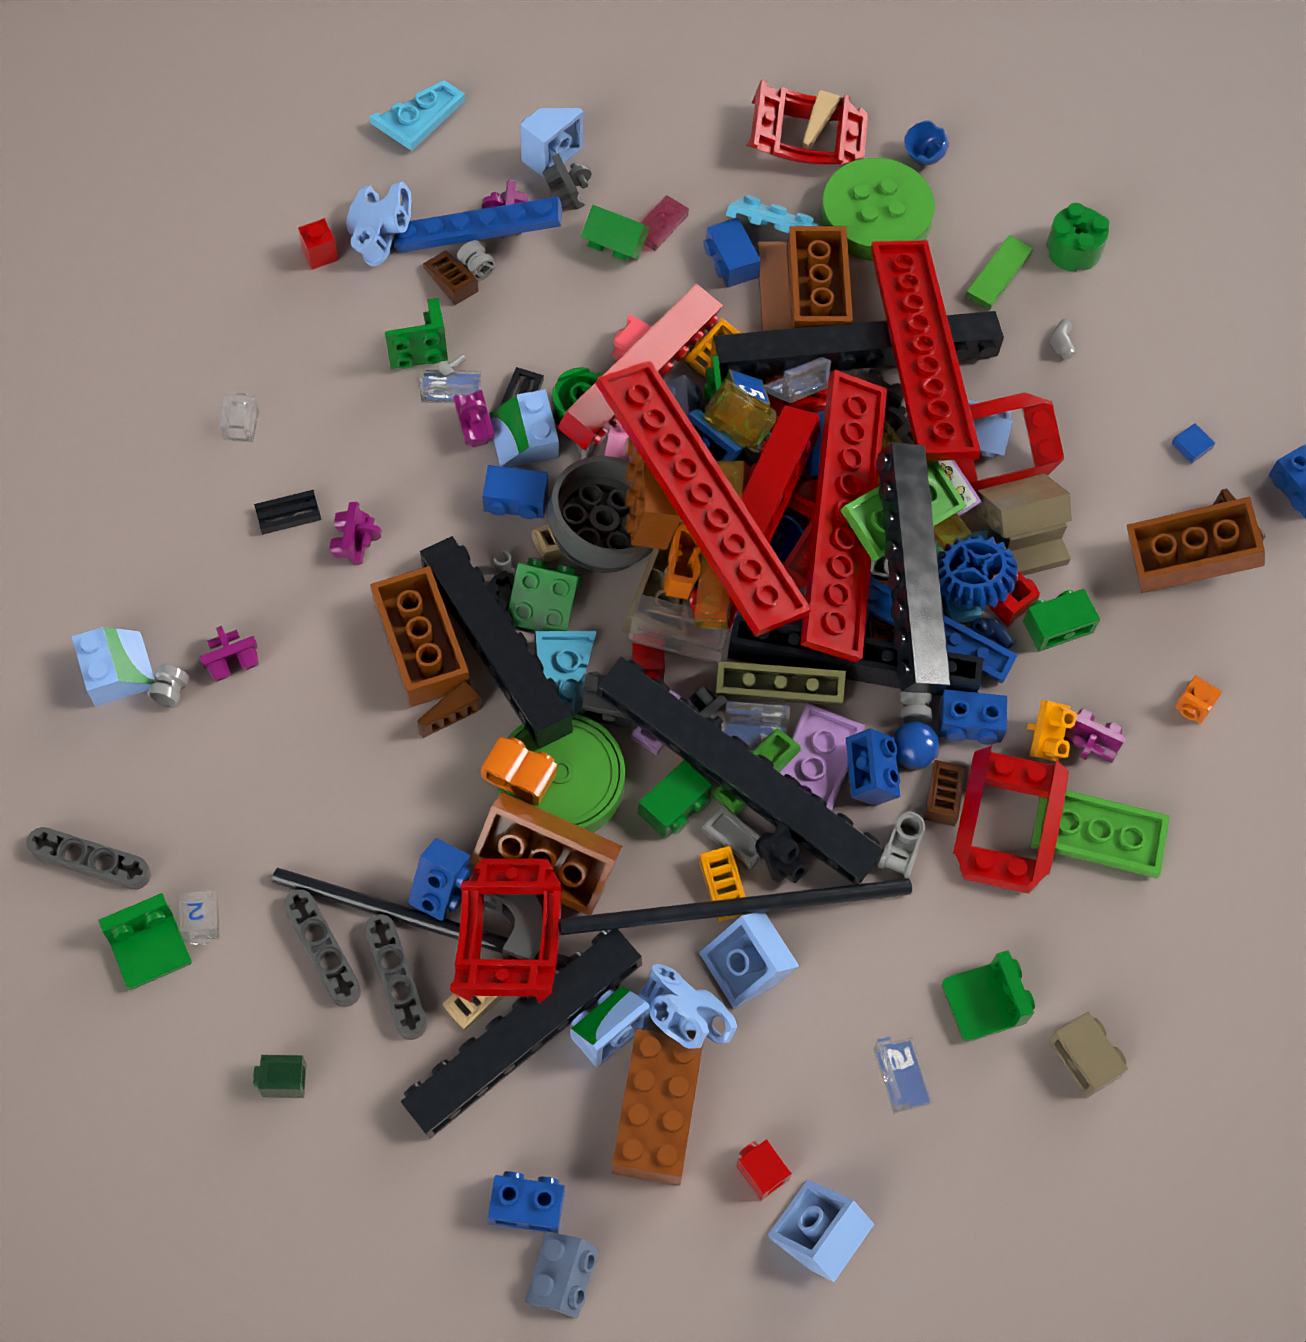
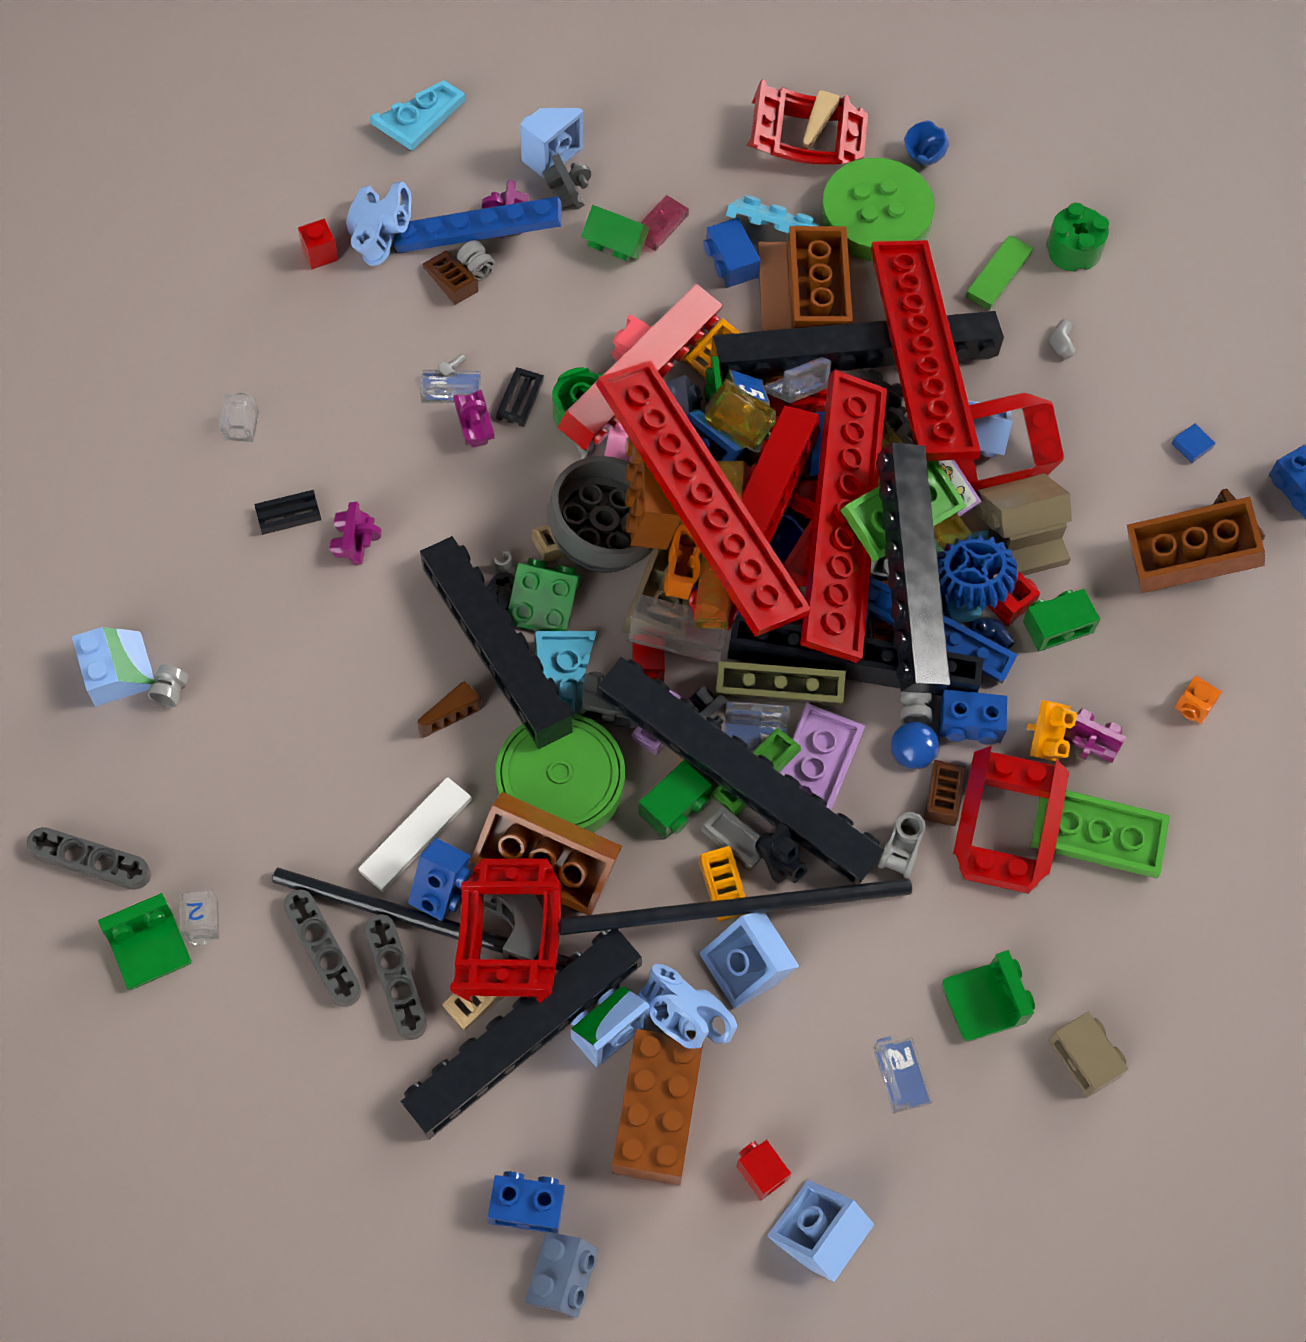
magenta hips [200,626,259,682] -> none
clear green brick [253,1055,307,1098] -> none
dark orange brick [370,566,470,707] -> none
green bracket [385,298,448,369] -> none
orange brick [481,737,558,806] -> none
blue brick [482,465,548,519] -> none
light blue slope [489,389,559,467] -> none
blue brick [846,728,901,806] -> none
none -> white tile [358,777,472,893]

